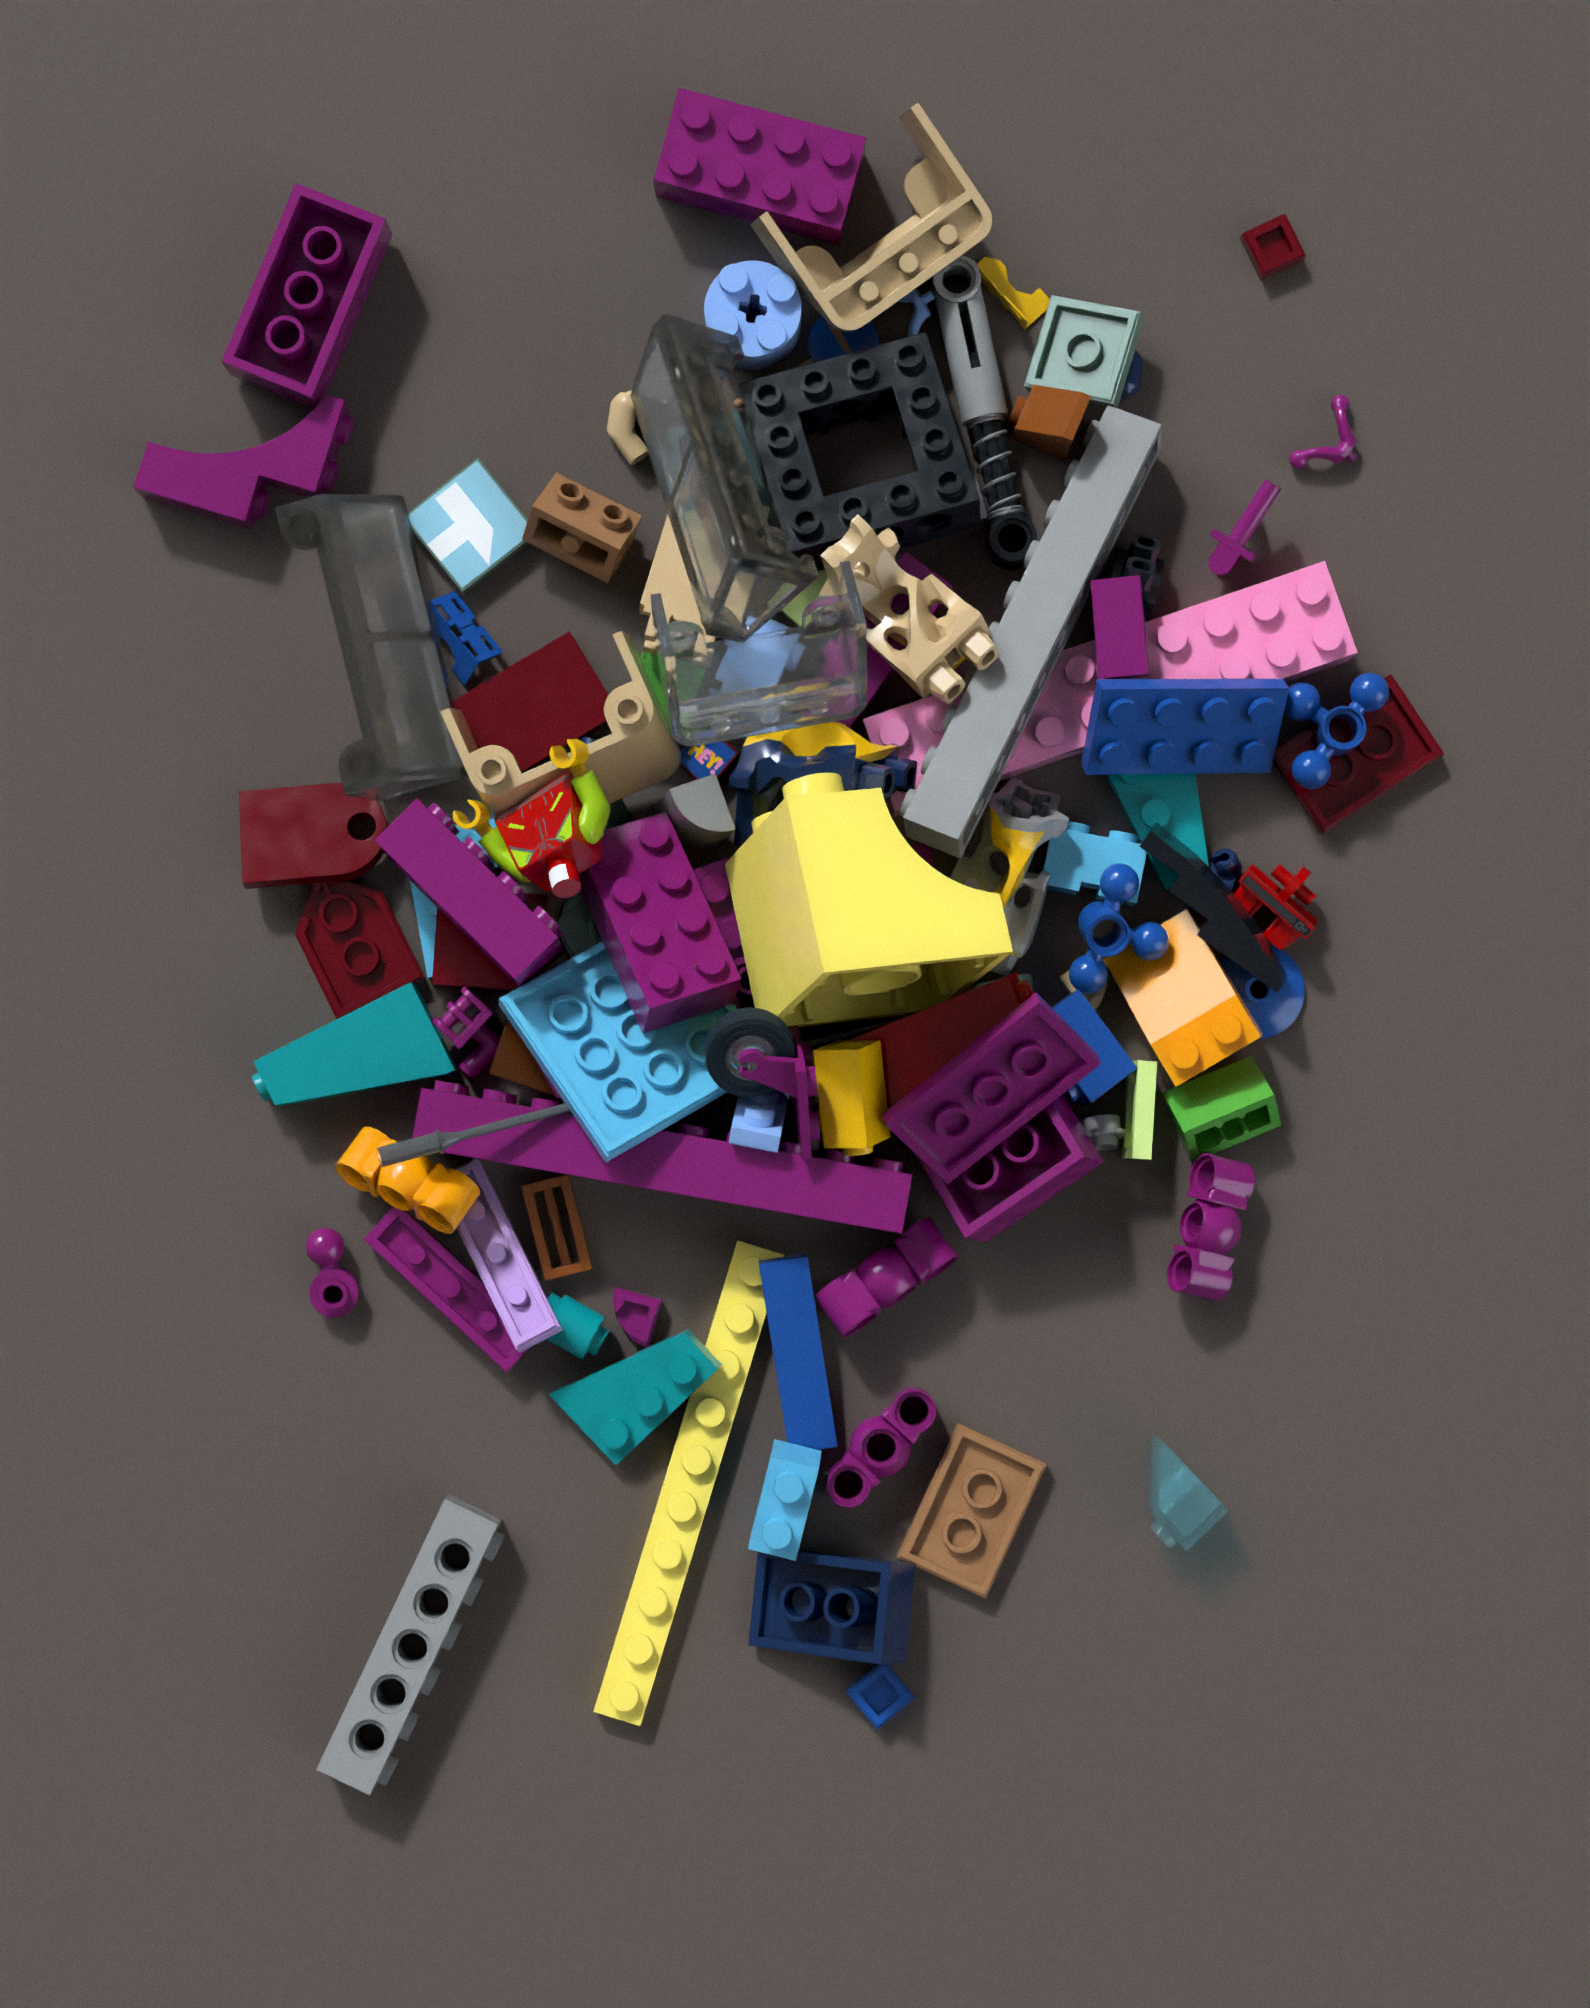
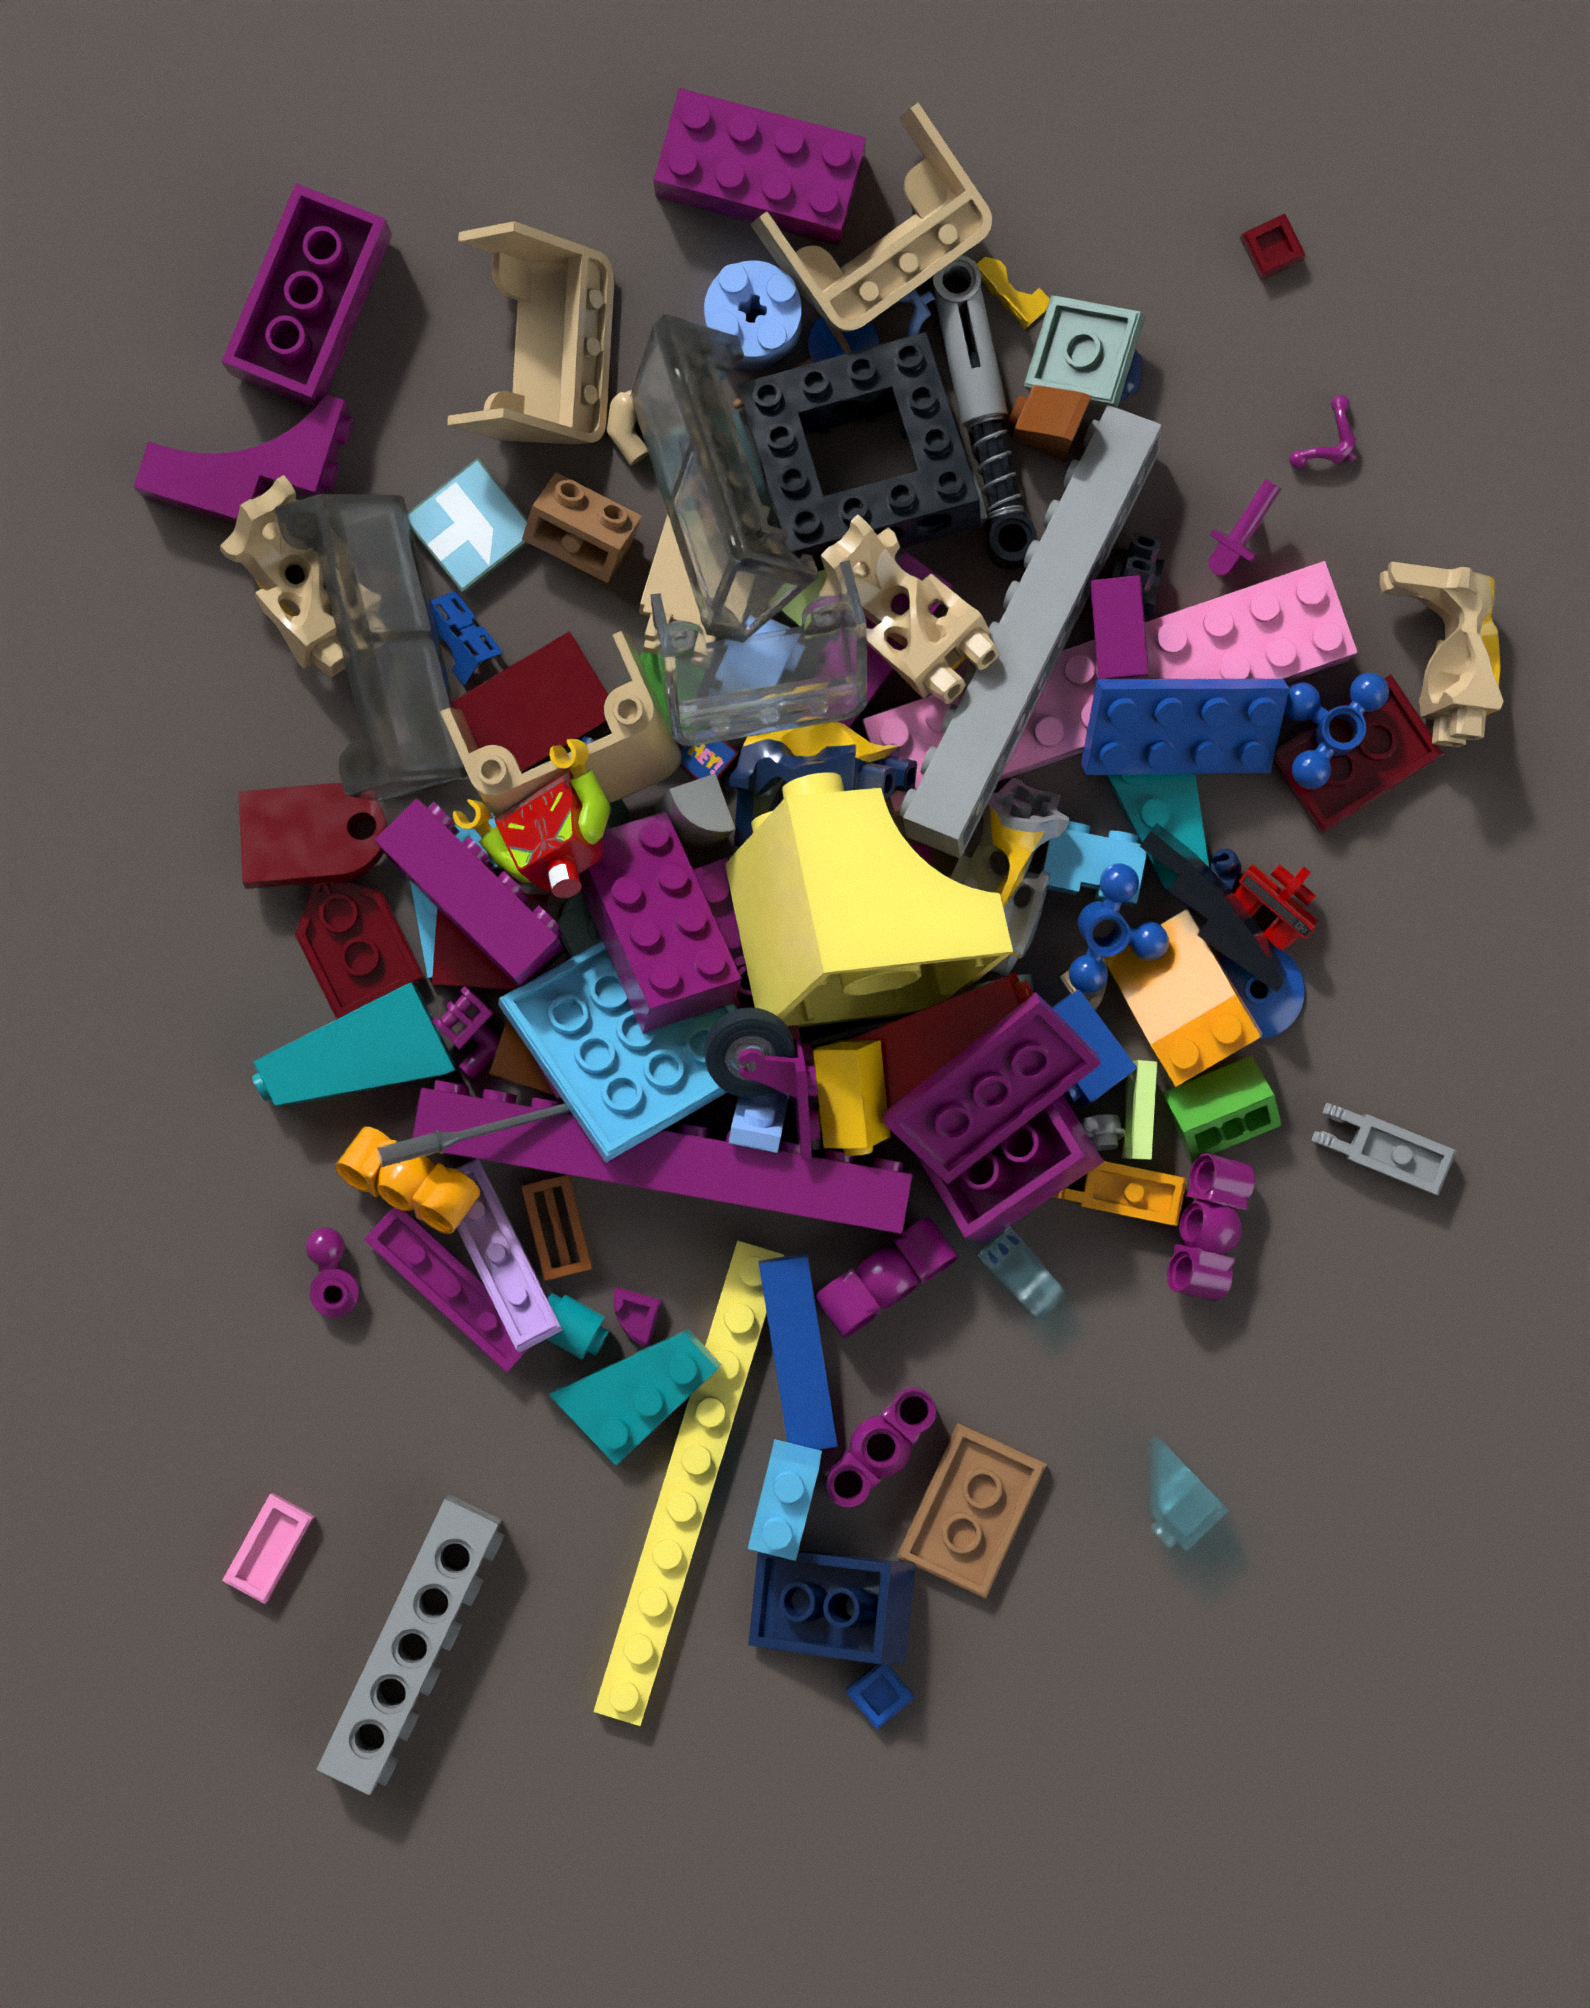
none -> tan hips [220,475,387,678]
none -> bright pink tile [222,1493,315,1604]
none -> tan windscreen [447,221,614,444]
none -> clear light blue leg [976,1227,1068,1321]
none -> light orange hinge [1053,1161,1187,1226]
none -> light grey hinge [1311,1103,1456,1196]
none -> tan hips [1379,562,1504,747]

